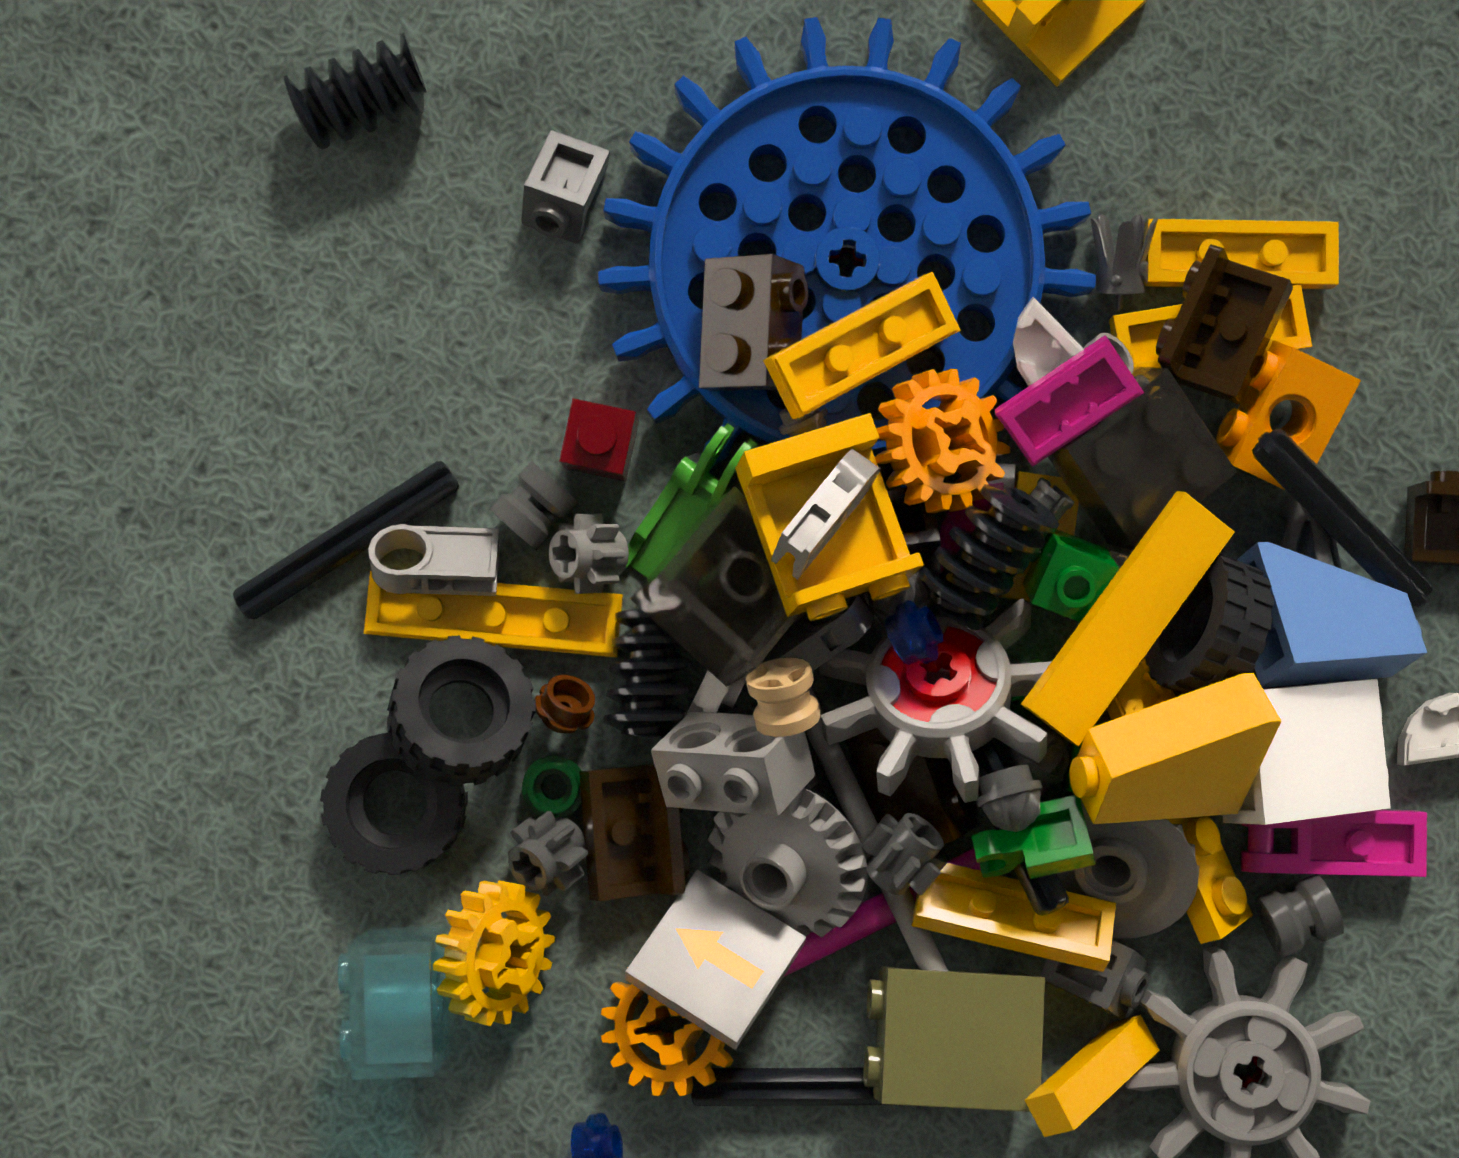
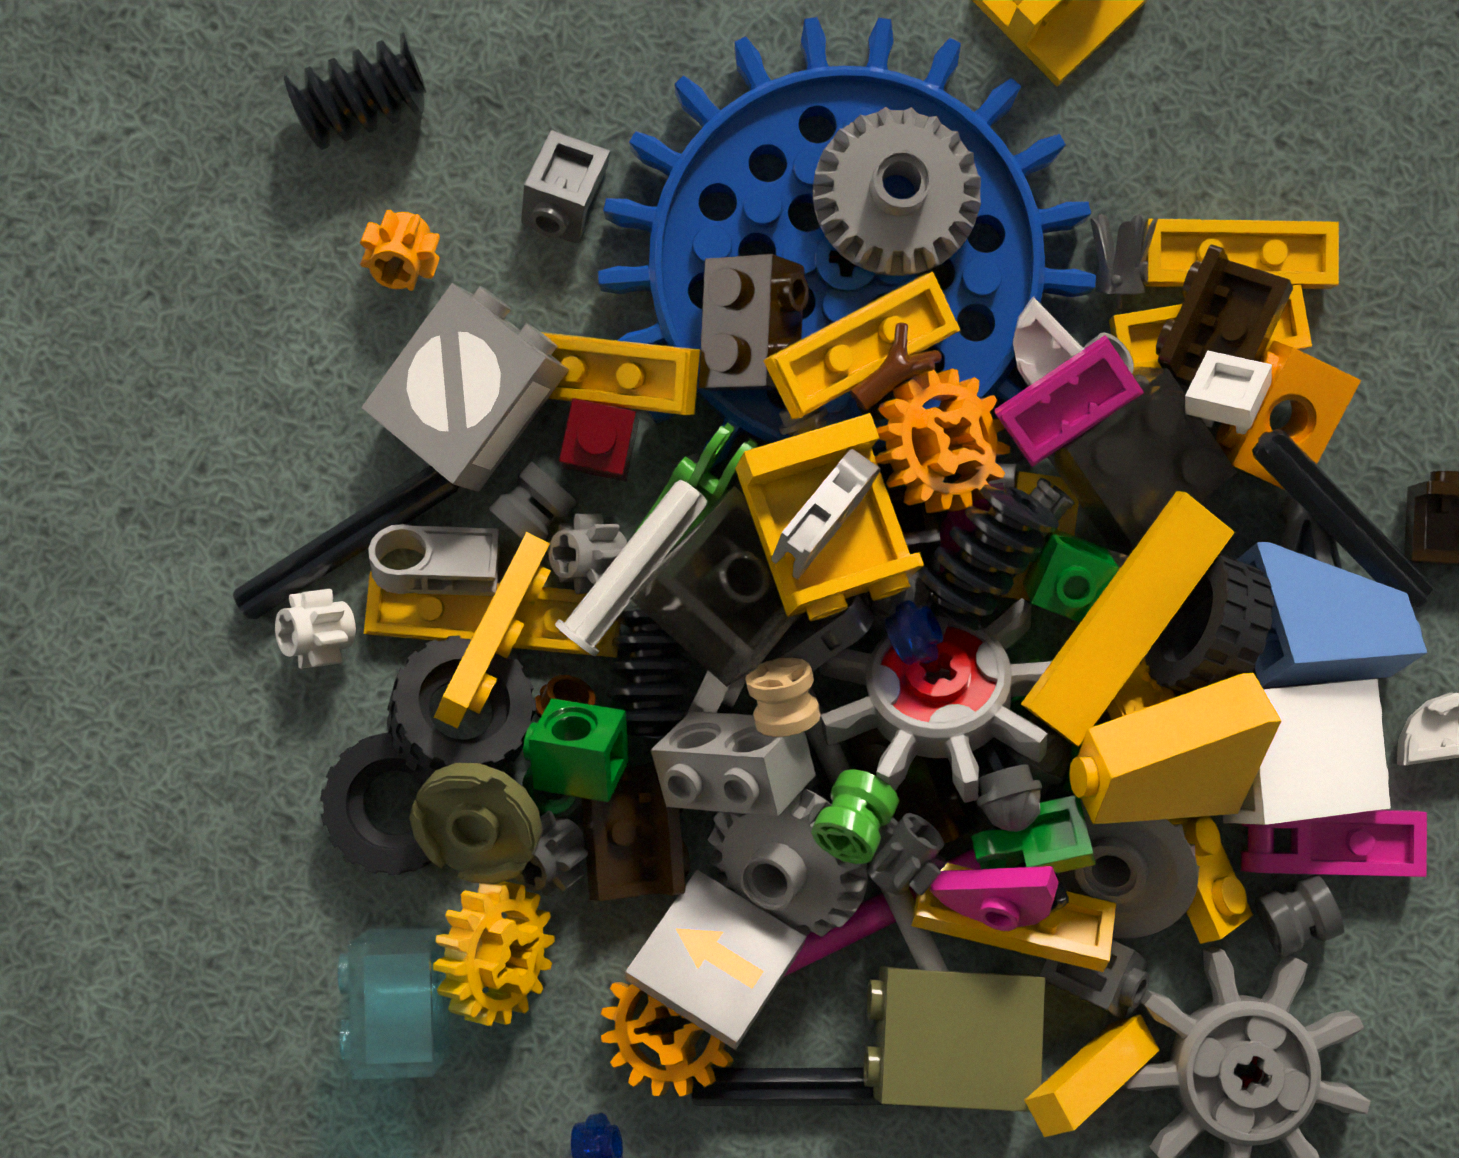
none -> white gear [275,589,356,669]
none -> light orange gear [360,209,440,291]
none -> light grey brick [361,283,569,492]
none -> olive tile [409,763,543,884]
none -> yellow plate [434,532,551,729]
none -> green brick [523,698,629,802]
none -> yellow tile [541,332,700,415]
none -> white axle [555,480,707,656]
none -> bright green wheel [811,769,899,864]
none -> light grey gear [813,107,981,276]
none -> reddish brown bar [850,322,942,411]
none -> dark pink plate [929,866,1059,931]
none -> white tile [1185,351,1272,435]

